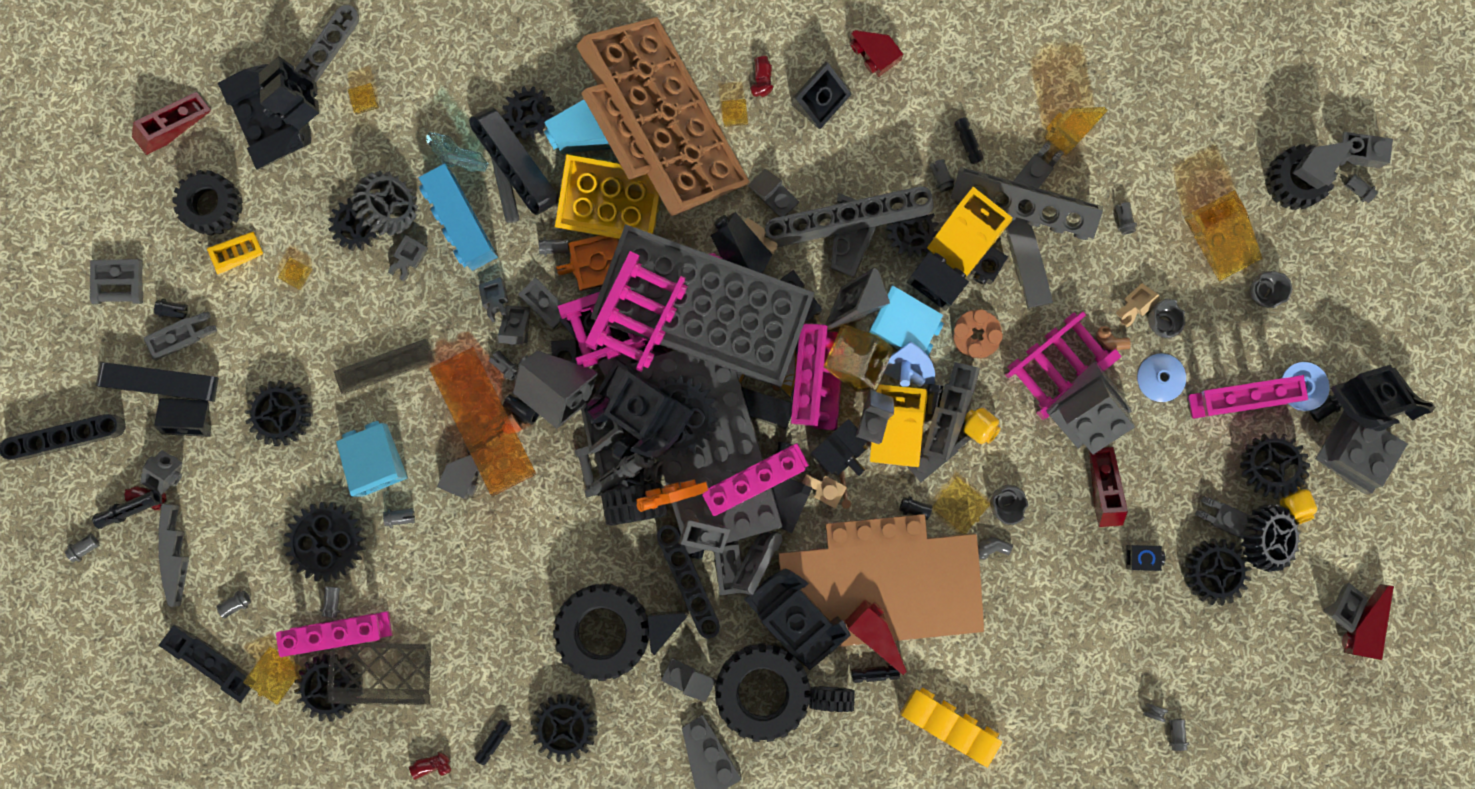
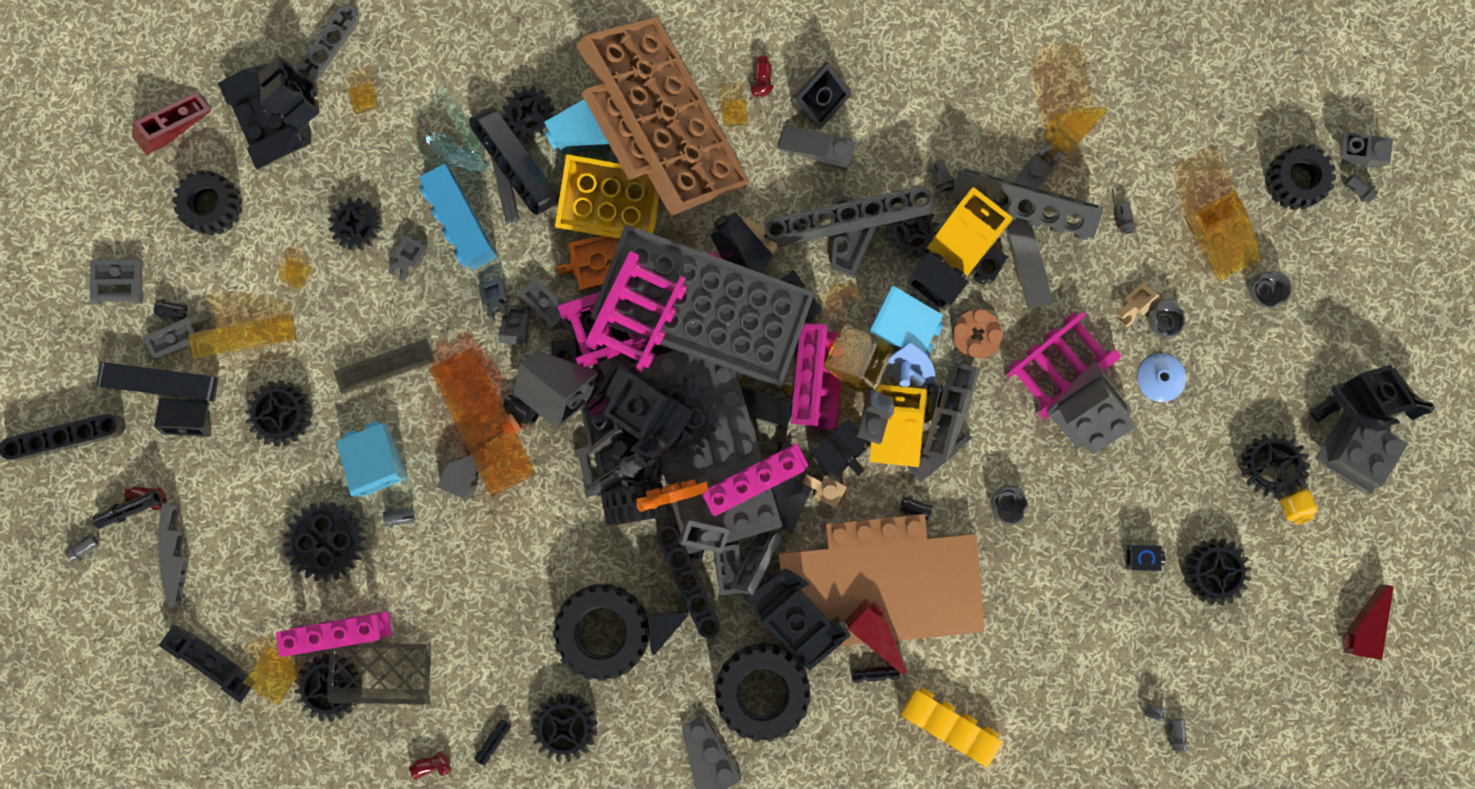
dark grey brick [140,450,183,495] -> none
yellow slope [206,231,263,274] -> none
dark grey pin [217,591,251,619] -> none
dark grey pin [320,587,341,618] -> none
dark grey gear [351,170,419,236] -> none
dark grey pin [489,350,519,381] -> none
dark grey pin [538,237,569,257] -> none
dark grey slope [661,658,717,702] -> none
dark grey slope [748,169,799,217] -> none
black tyre [809,686,855,712] -> none
dark grey slope [825,268,890,331] -> none
dark red slope [849,30,904,77] -> none
clear yellow piece [932,476,990,534] -> none
black axle [955,117,984,164] -> none
yellow head [964,408,1001,444] -> none
dark grey arm [978,537,1013,559] -> none
dark red slope [1089,447,1128,527] -> none
medium nougat arm [1096,326,1131,351] -> none
dark pink fence [1188,375,1308,419] -> none
dark grey hinge [1195,496,1250,540] -> none
black gear [1240,504,1302,572] -> none
light blue dish [1282,362,1330,411] -> none
dark grey slope [1293,141,1353,189] -> none
dark grey slope [1323,582,1368,633] -> none
none -> clear yellow slope [188,315,297,359]
none -> dark grey slope [778,126,856,171]

